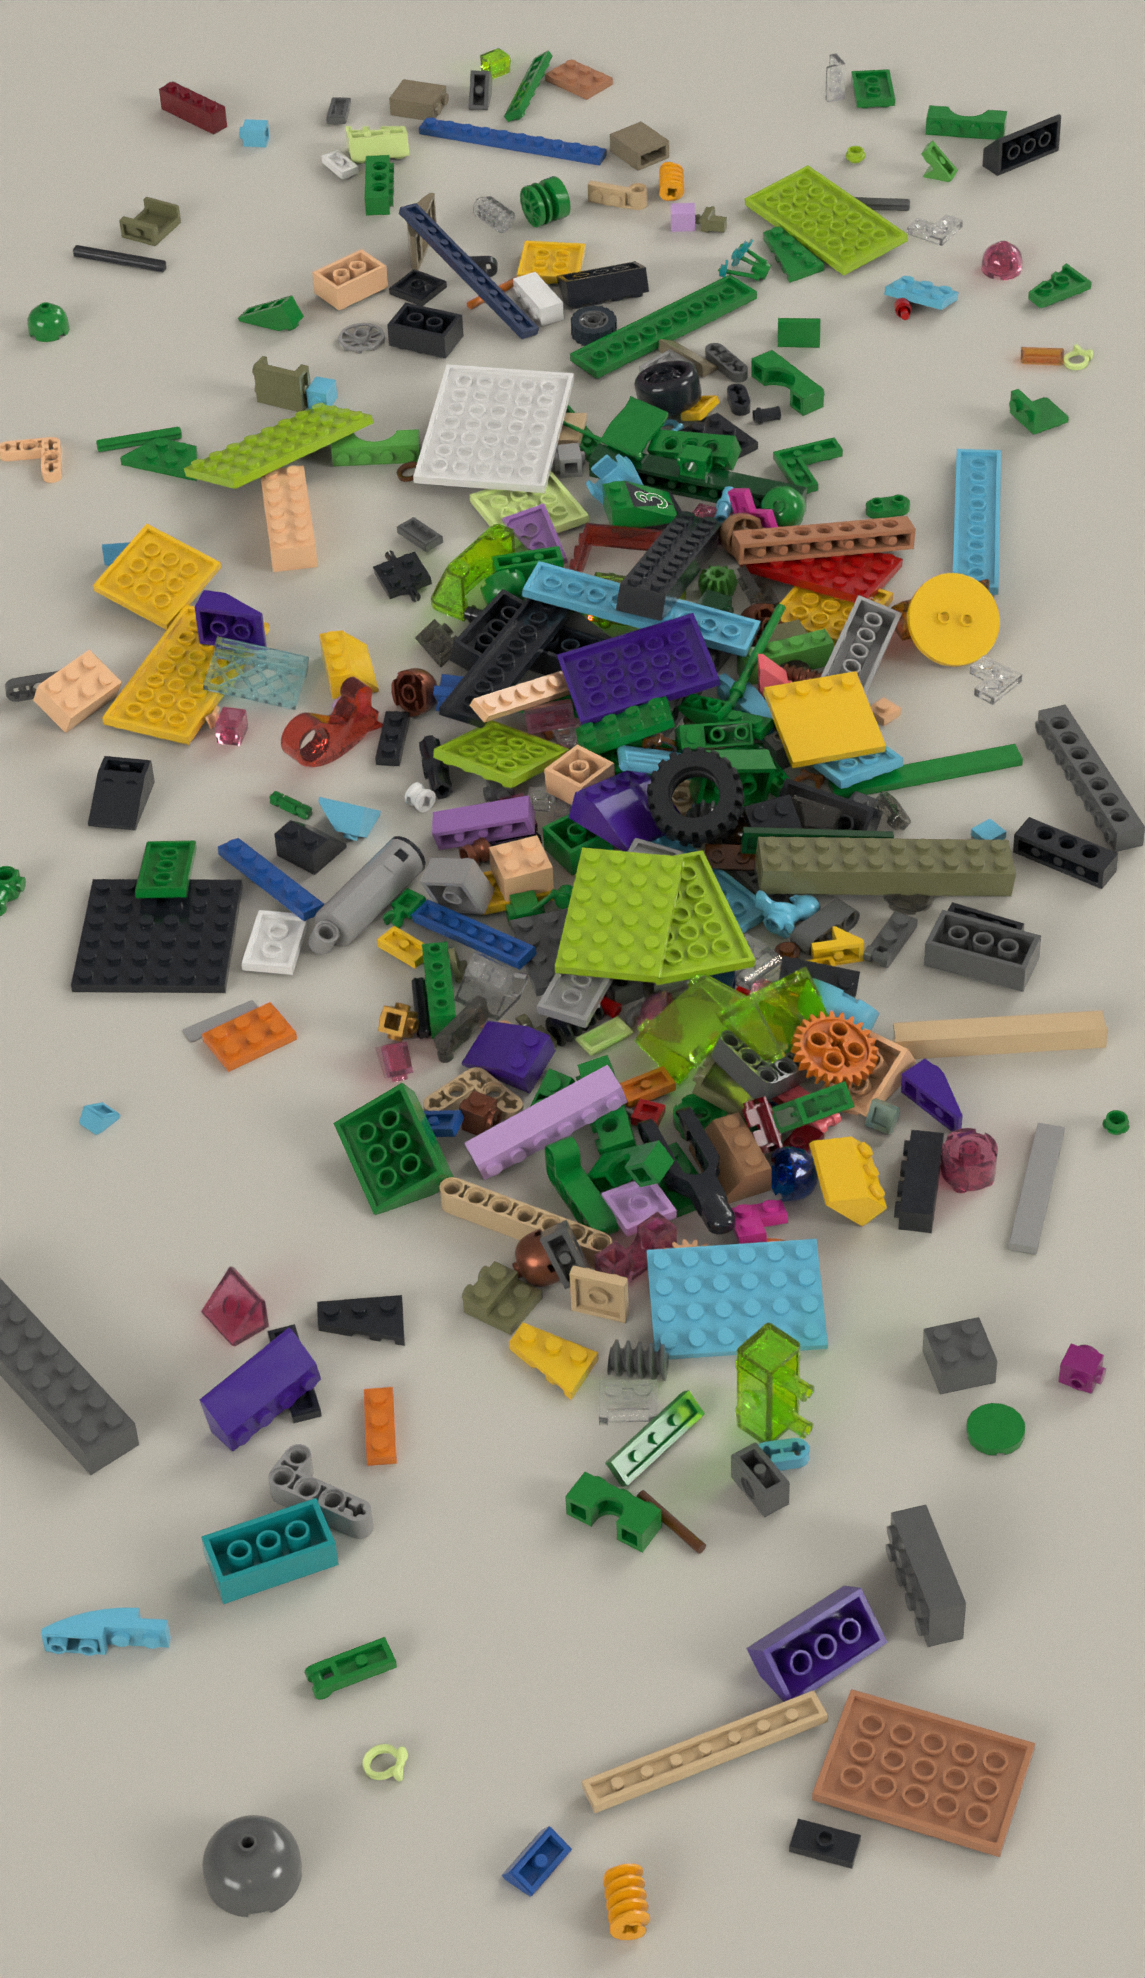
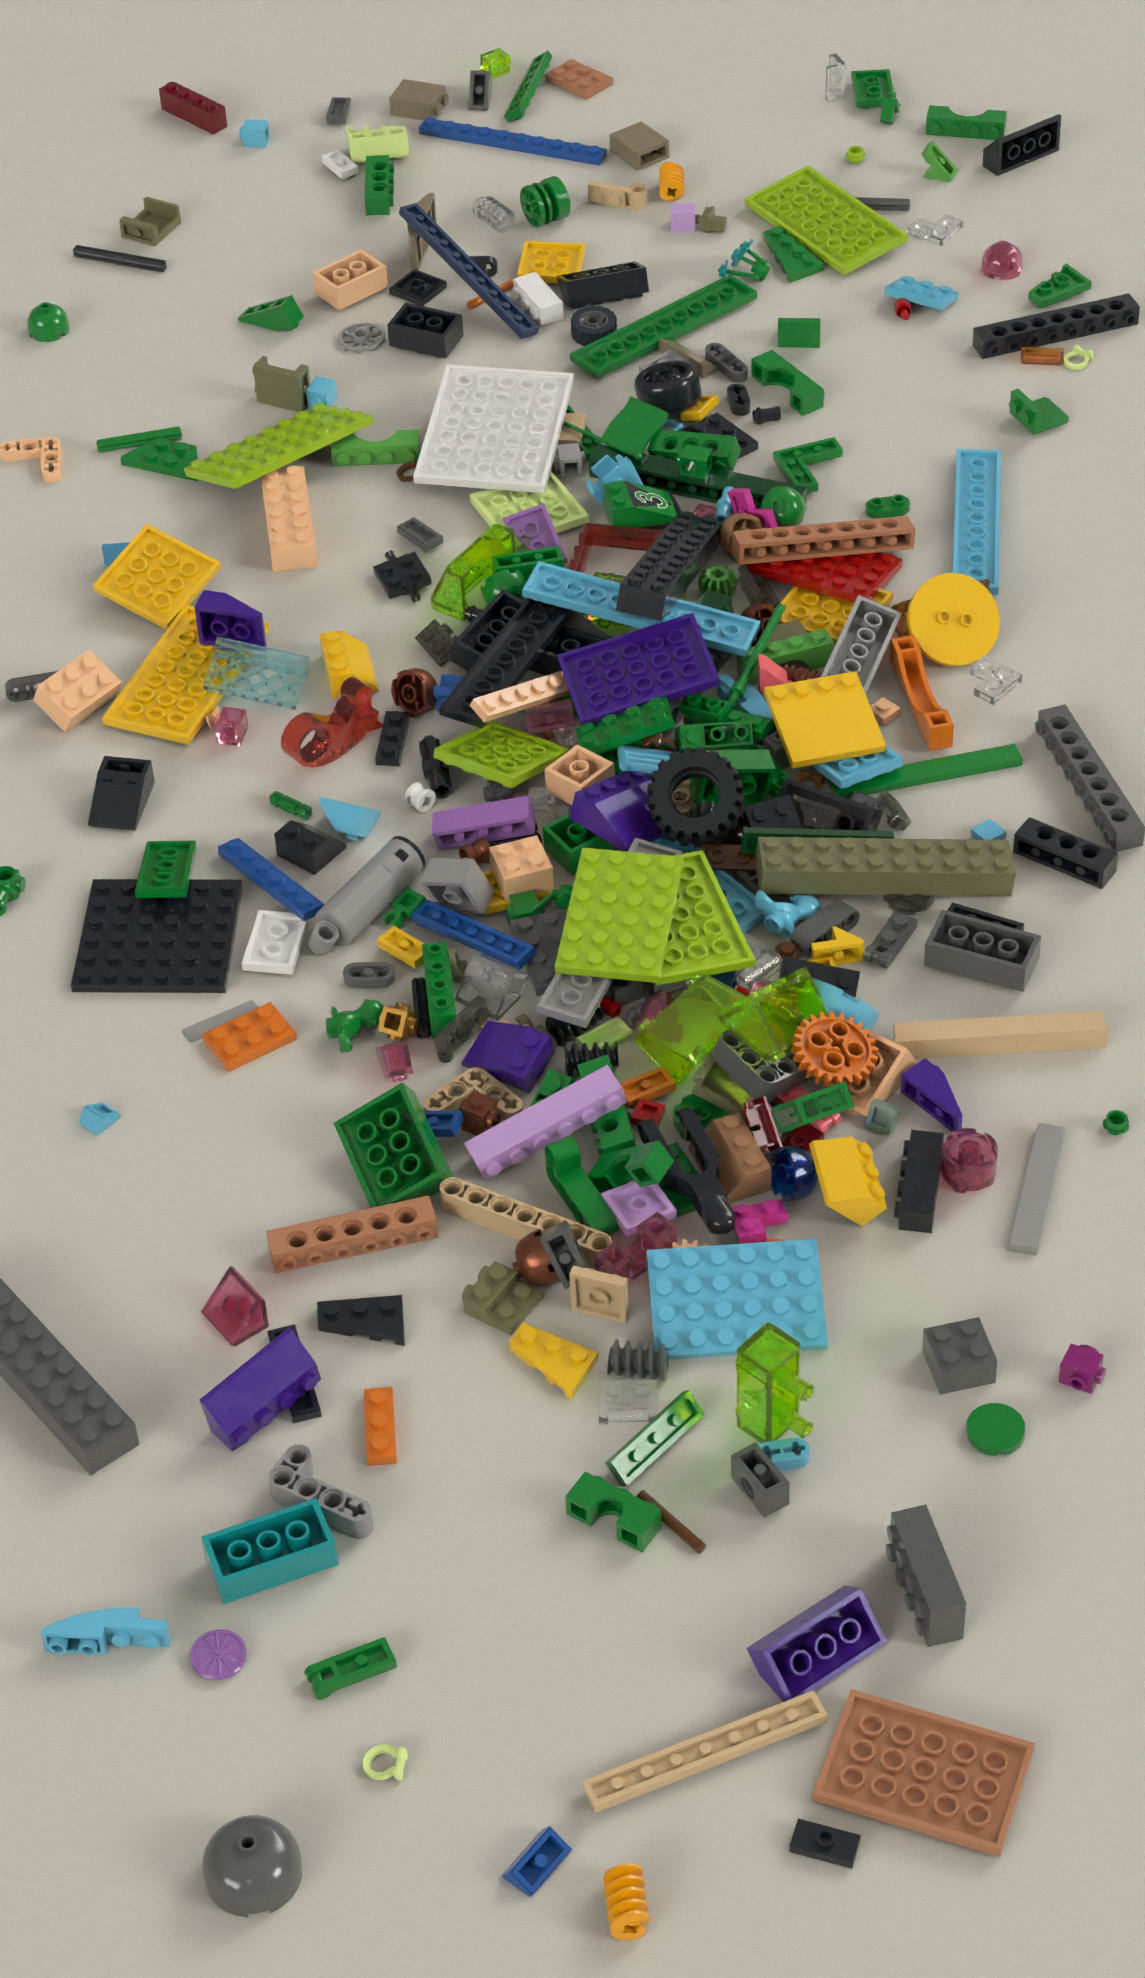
none -> medium lavender wheel [190,1629,247,1680]
none -> nougat brick [266,1196,438,1274]
none -> green animal [326,999,384,1053]
none -> dark grey plate [343,962,395,988]
none -> black piece [564,1042,619,1077]
none -> green piece [880,90,901,125]
none -> orange arch [890,635,954,751]
none -> black brick [972,293,1140,359]

